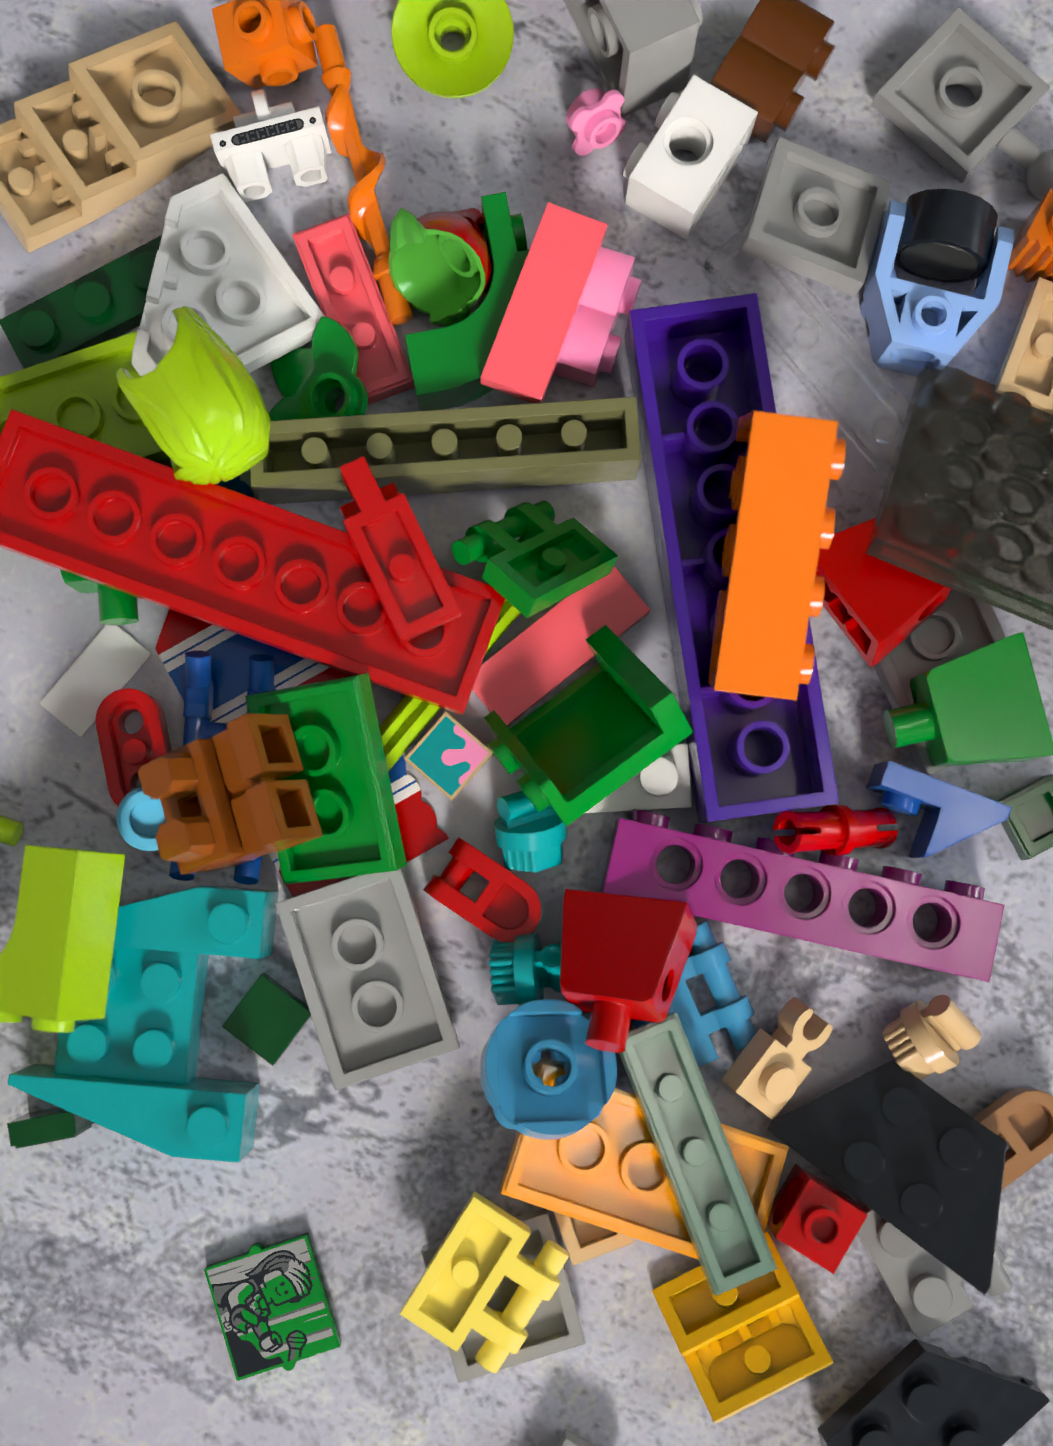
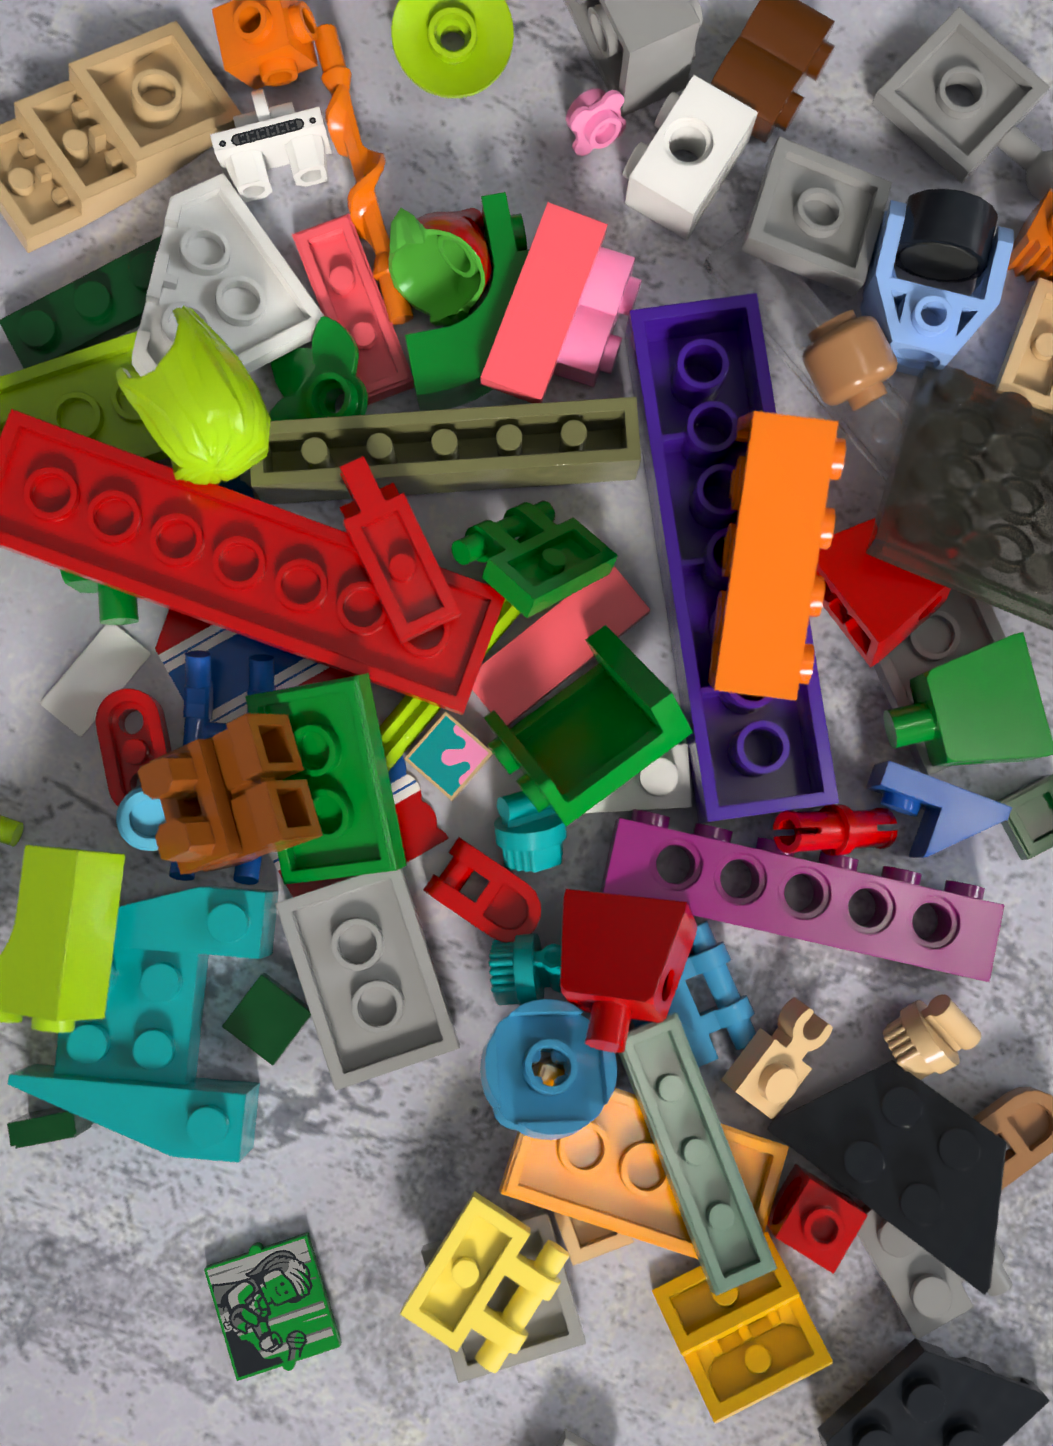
none -> medium nougat head [802,310,898,412]

